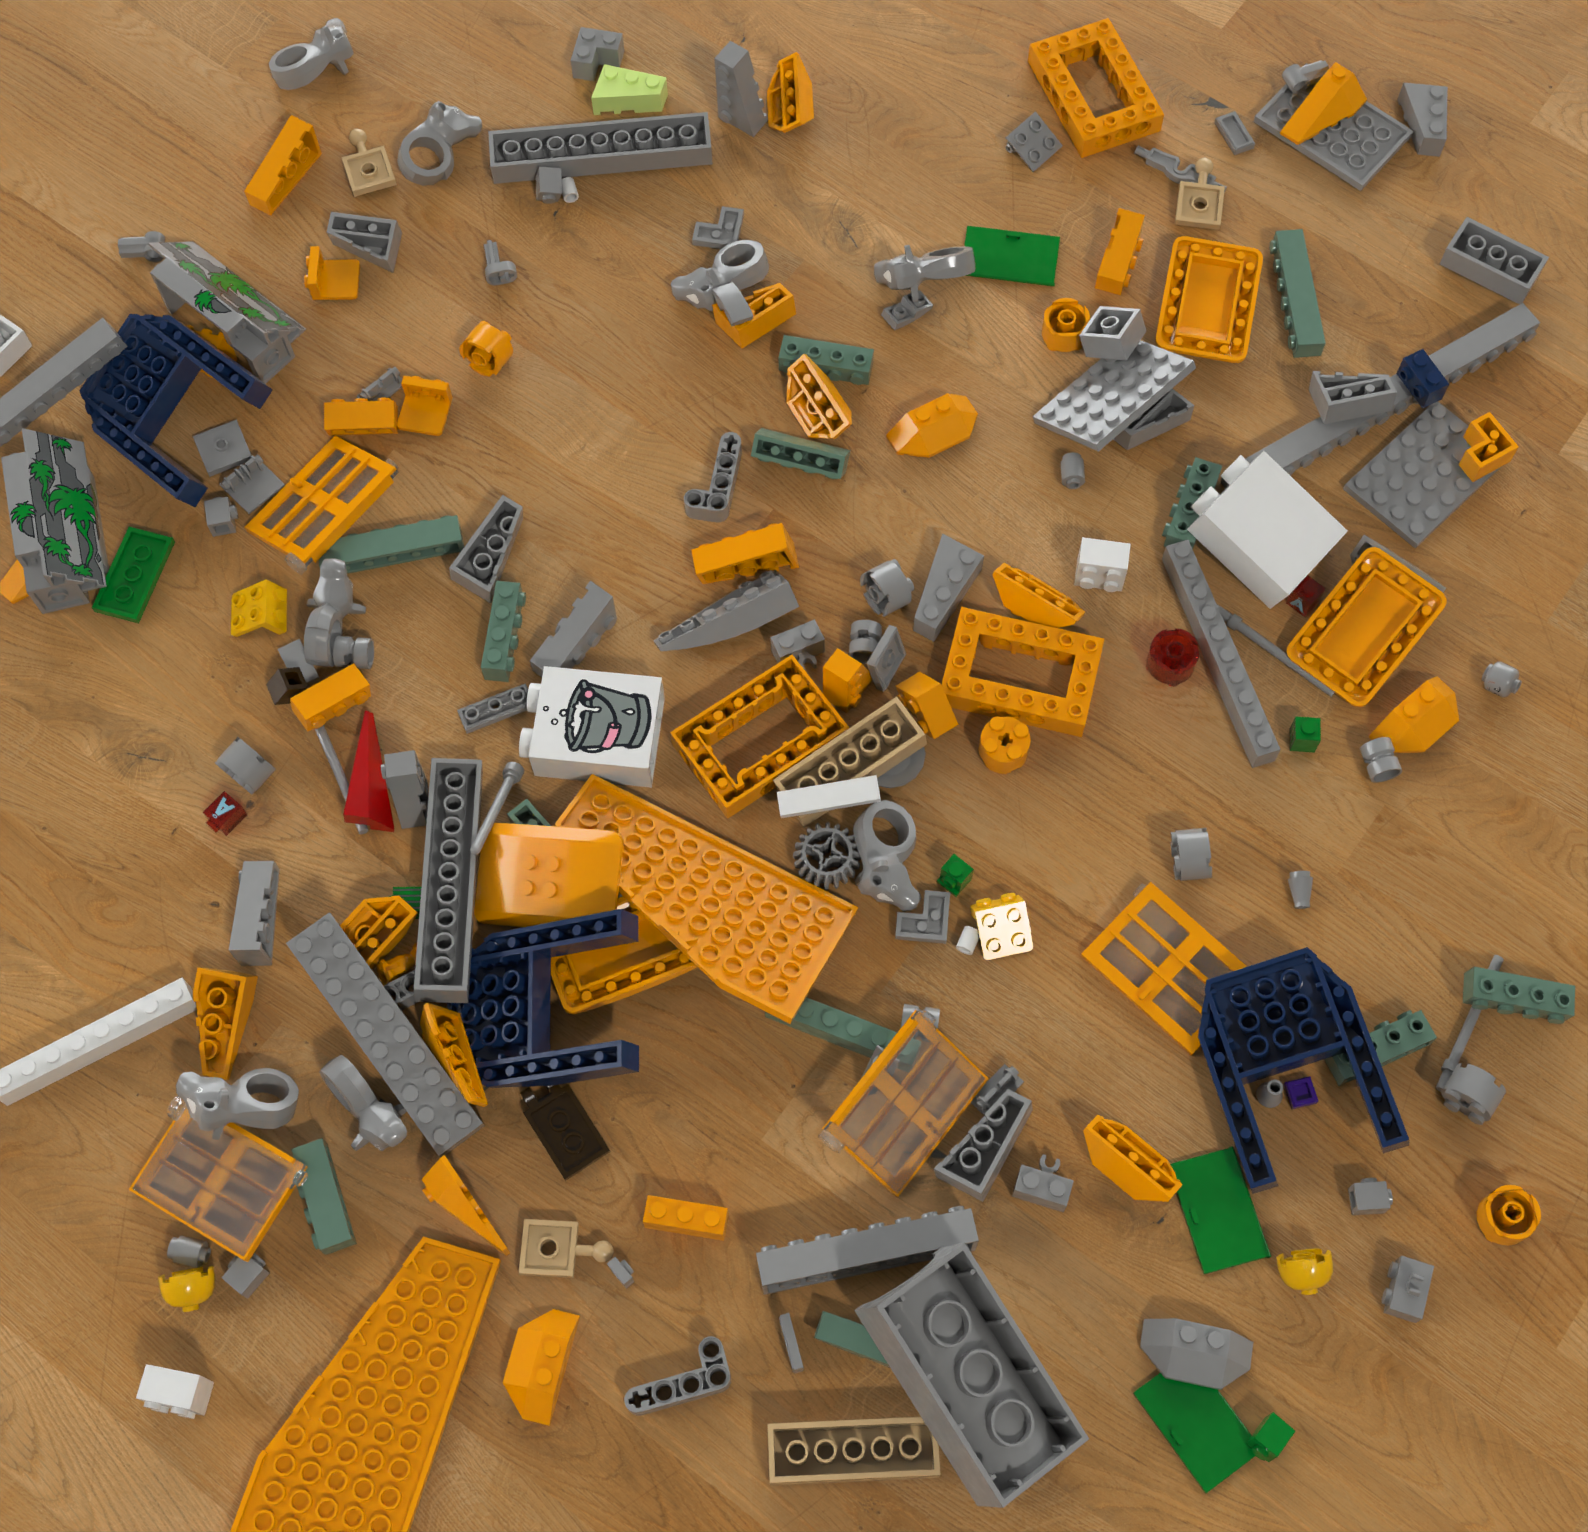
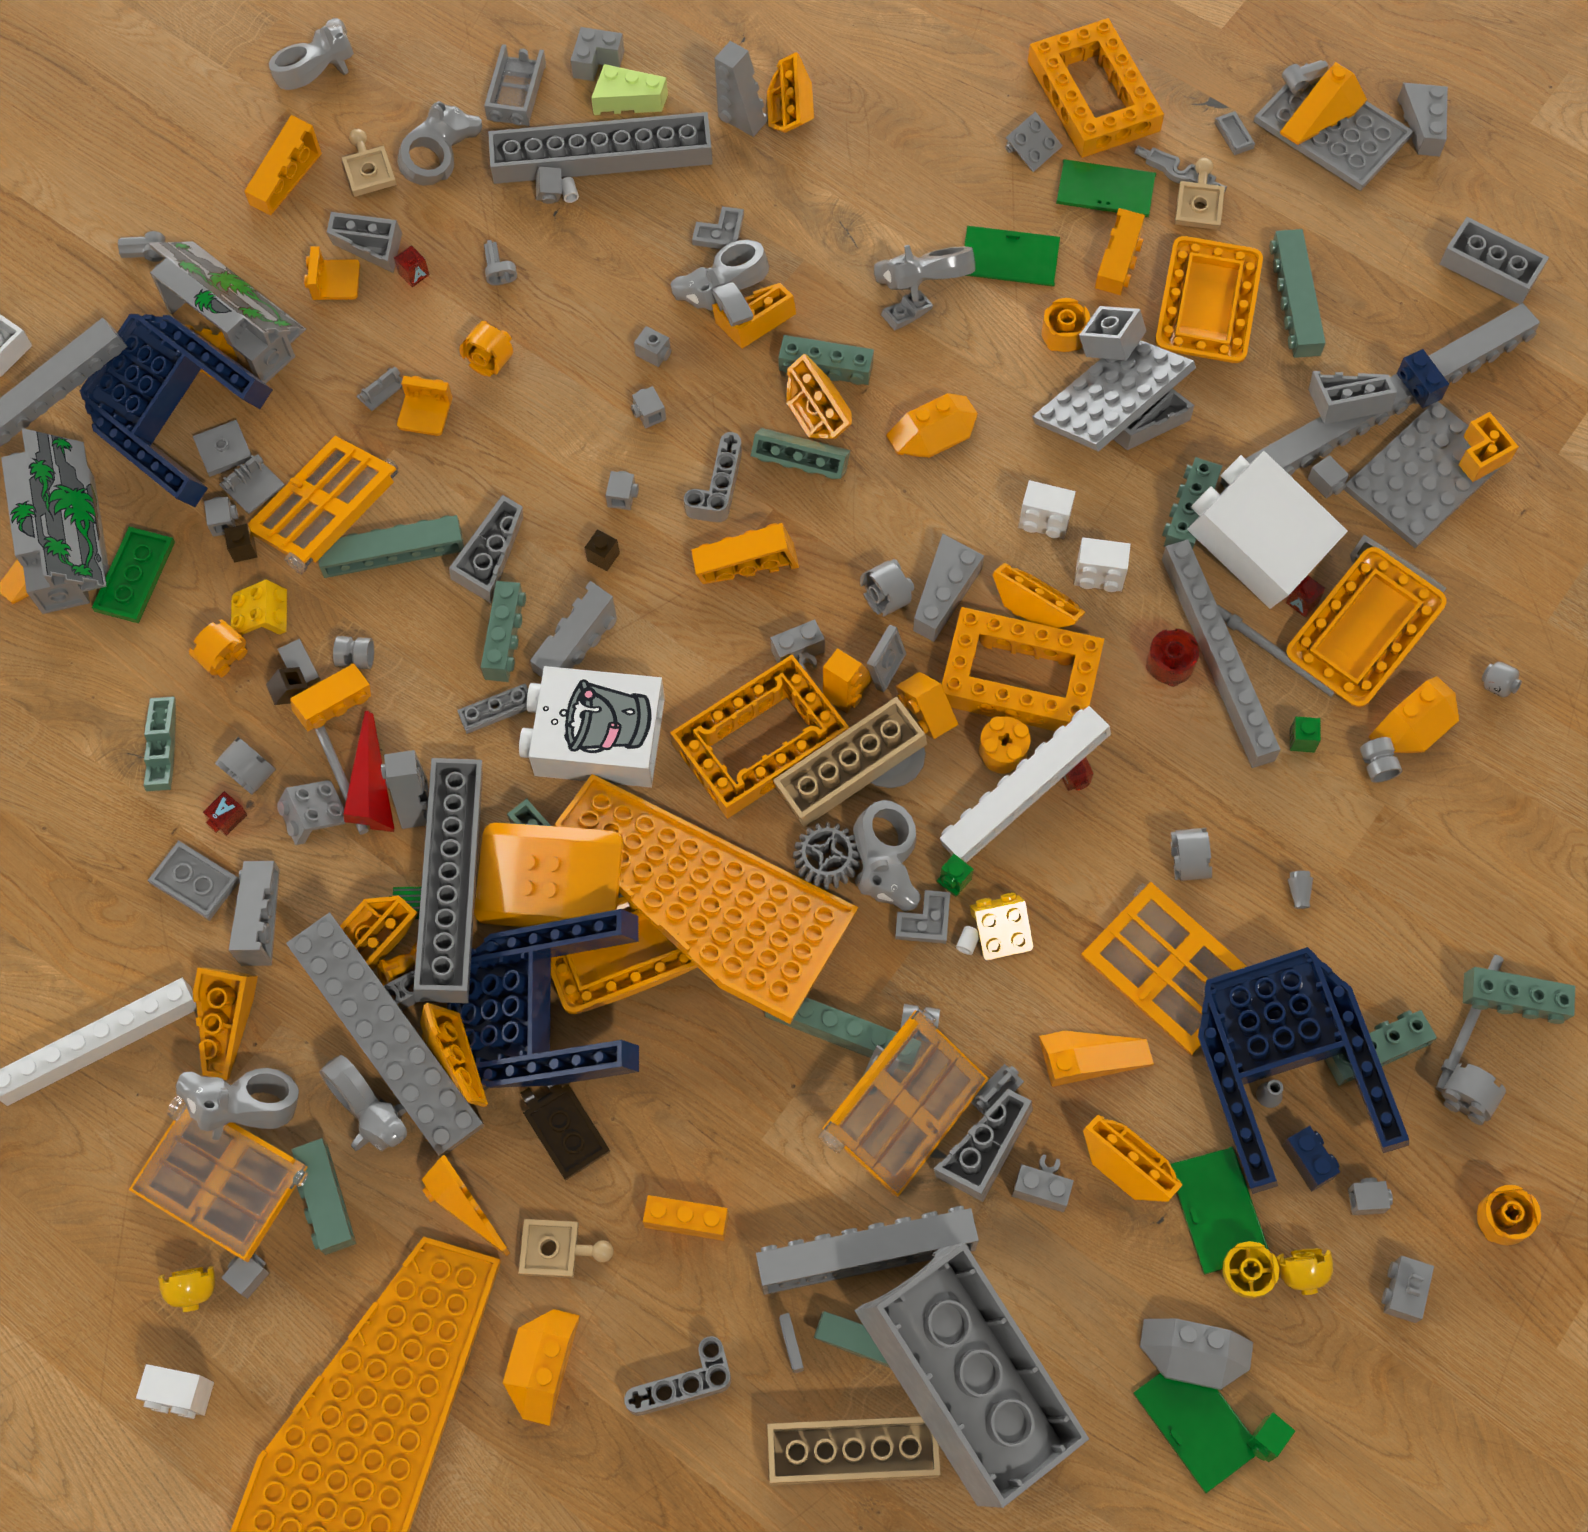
light grey brick [167,1236,211,1268] -> none
light grey animal [304,558,366,667] -> none
light orange brick [324,397,398,436] -> none
light grey piece [470,762,524,855] -> none
light grey plate [607,1257,634,1289] -> none
light grey wedge [654,570,799,651] -> none
white tile [777,775,881,818] -> none
light grey wheel [848,620,882,664] -> none
light grey brick [1060,452,1085,489] -> none
dark purple tile [1283,1076,1319,1109] -> none
none -> sand green slope [144,696,176,792]
none -> light grey tile [147,840,239,921]
none -> light orange brick [189,619,248,678]
none -> dark brown brick [224,524,258,563]
none -> light grey bracket [277,781,346,845]
none -> clear red brick [394,245,430,287]
none -> door [484,44,546,126]
none -> dark brown brick [584,529,620,571]
none -> light grey brick [605,471,639,510]
none -> light grey brick [631,386,666,429]
none -> light grey brick [634,326,671,367]
none -> white brick [940,706,1111,863]
none -> white brick [1018,480,1076,539]
none -> light orange wedge [1039,1031,1154,1087]
none -> green container [1056,159,1156,218]
none -> clear red brick [1062,757,1094,791]
none -> yellow cylinder [1222,1241,1279,1299]
none -> dark blue brick [1282,1126,1340,1192]
none -> light grey brick [1307,455,1349,499]

